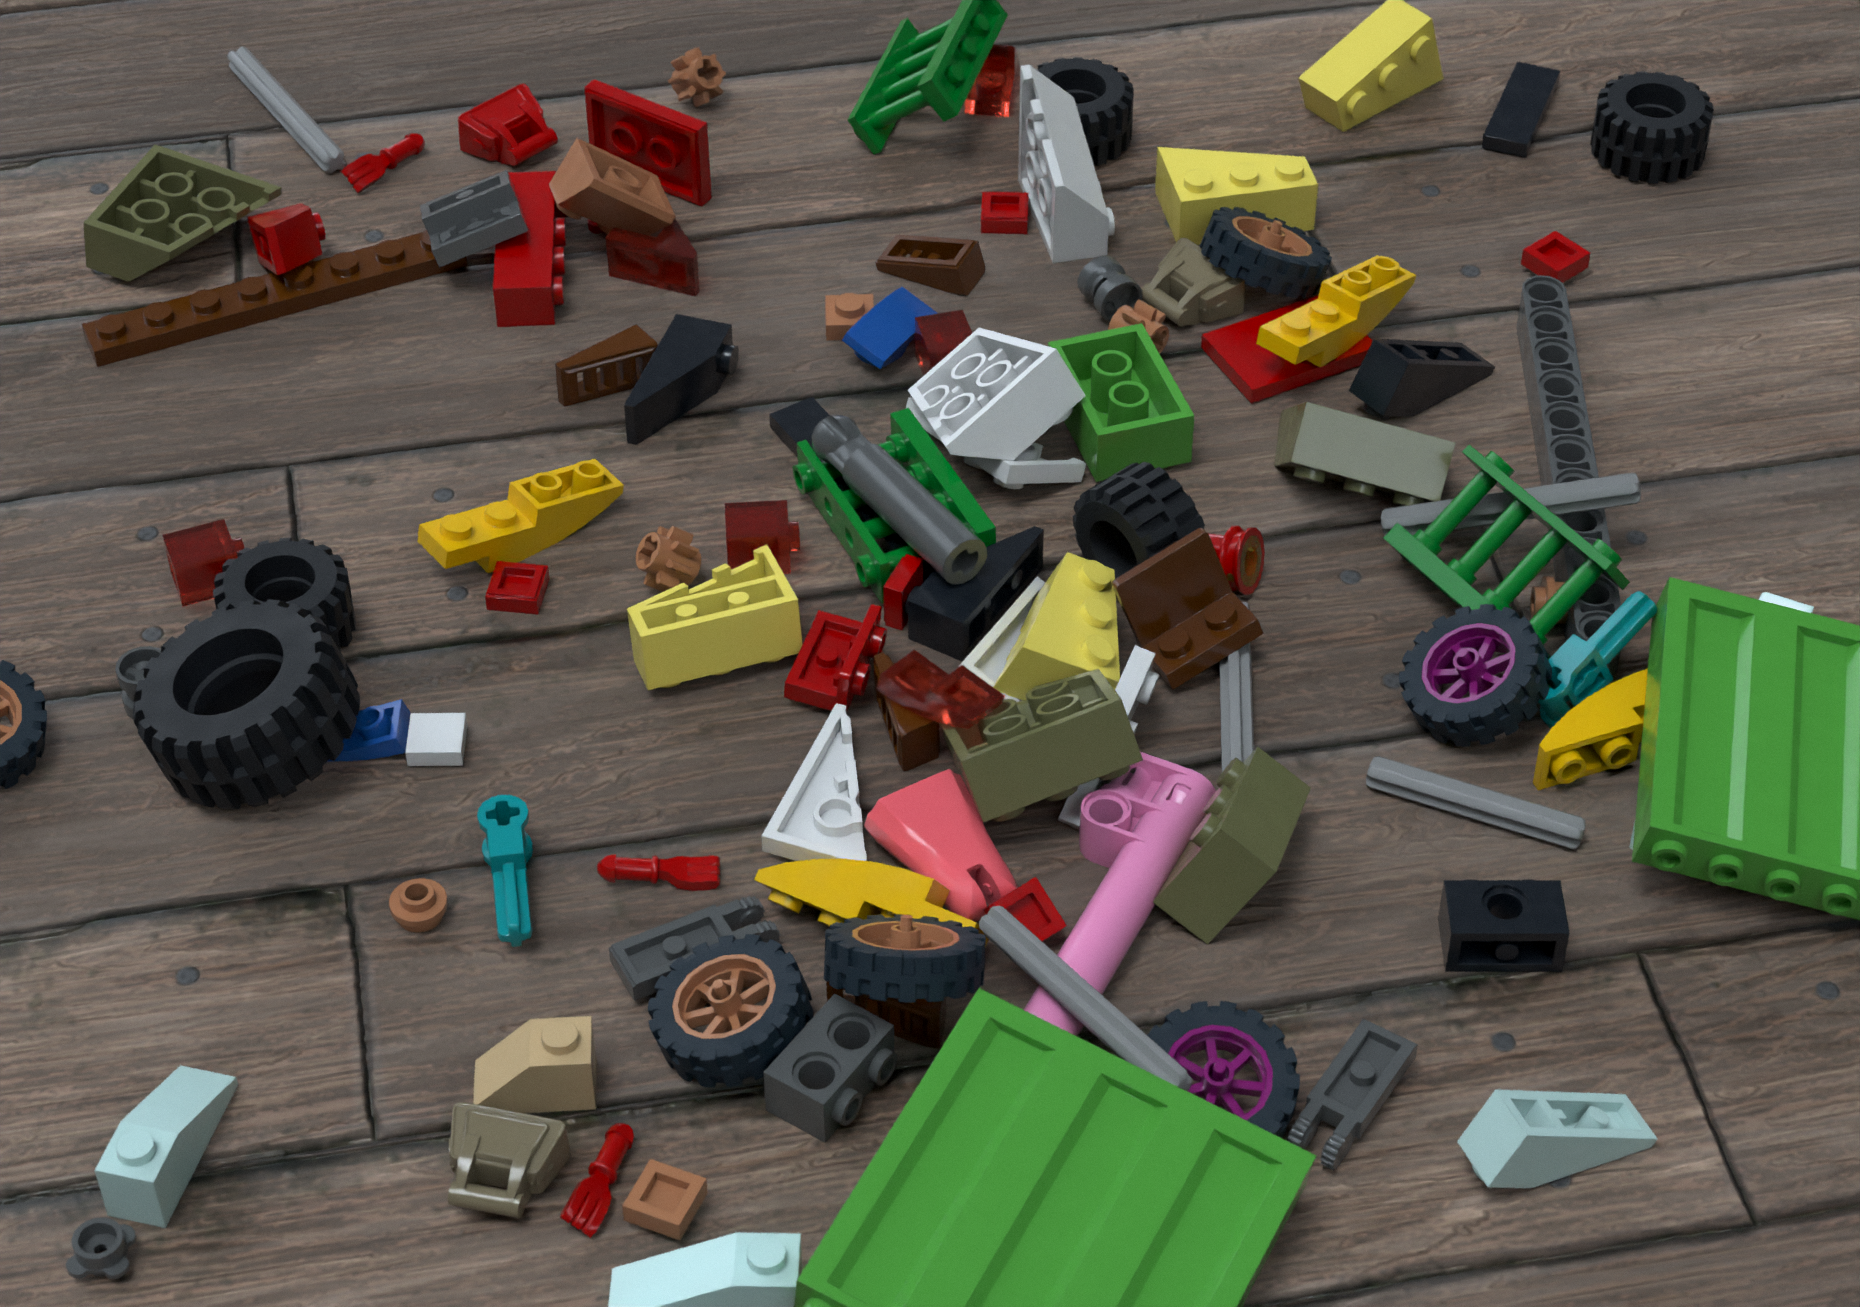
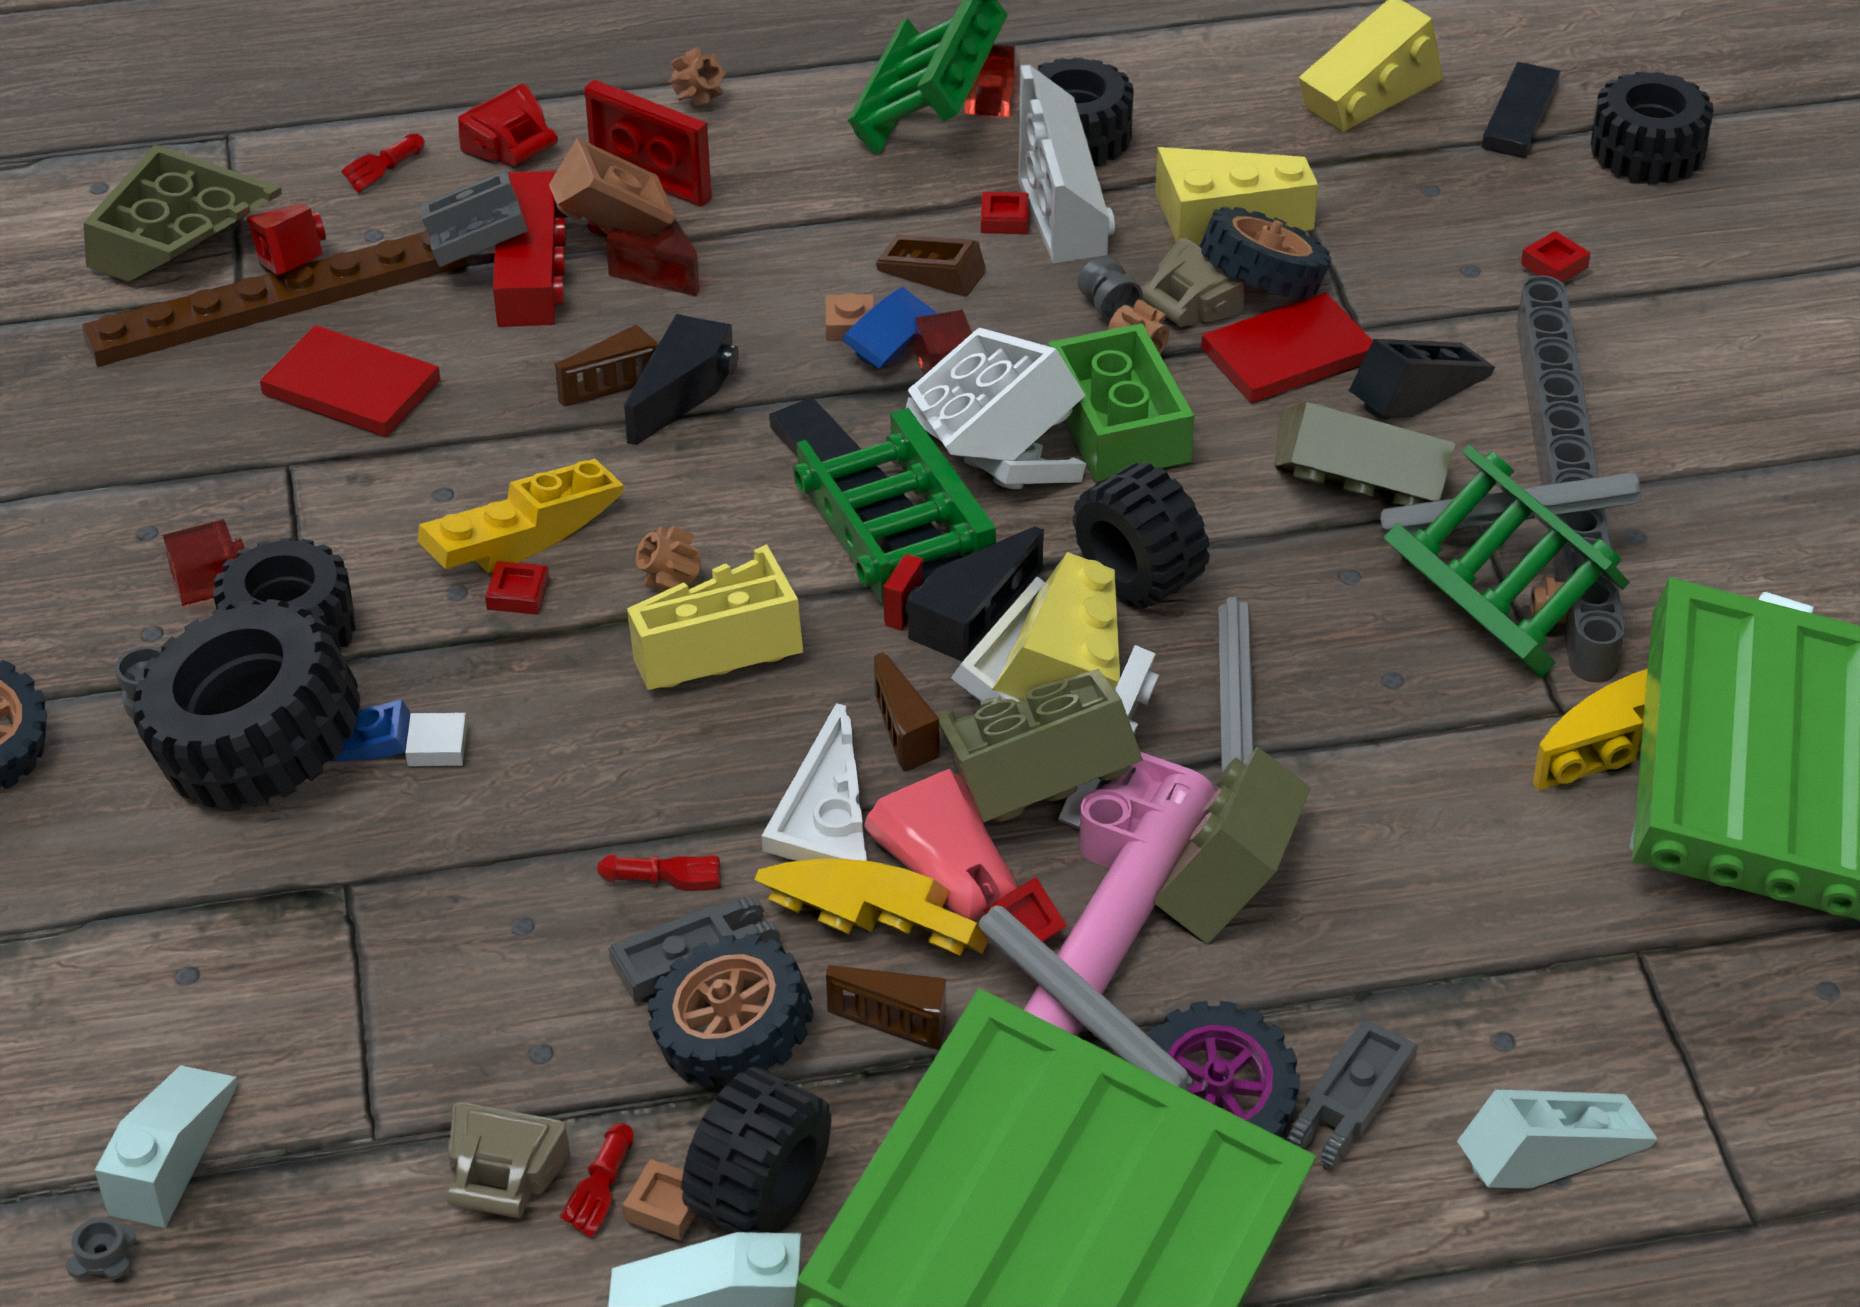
light grey axle [227,47,346,174] -> none
nougat plate [389,878,448,933] -> none
tan slope [473,1016,597,1113] -> none
teal connector [477,795,533,947] -> none
clear red brick [725,500,800,574] -> none
dark grey brick [764,994,897,1143] -> none
red bracket [784,604,887,711] -> none
dark grey piece [812,414,987,585] -> none
black wheel [824,914,986,1002] -> none
clear red slope [876,649,1005,729] -> none
reddish brown bracket [1112,528,1264,690] -> none
red piece [1208,525,1265,595] -> none
yellow slope [1256,255,1416,367] -> none
light grey axle [1366,756,1586,850] -> none
black wheel [1399,604,1552,747] -> none
black brick [1438,879,1570,972] -> none
teal connector [1538,591,1658,728] -> none
none -> red tile [260,325,441,437]
none -> black tyre [681,1067,832,1233]

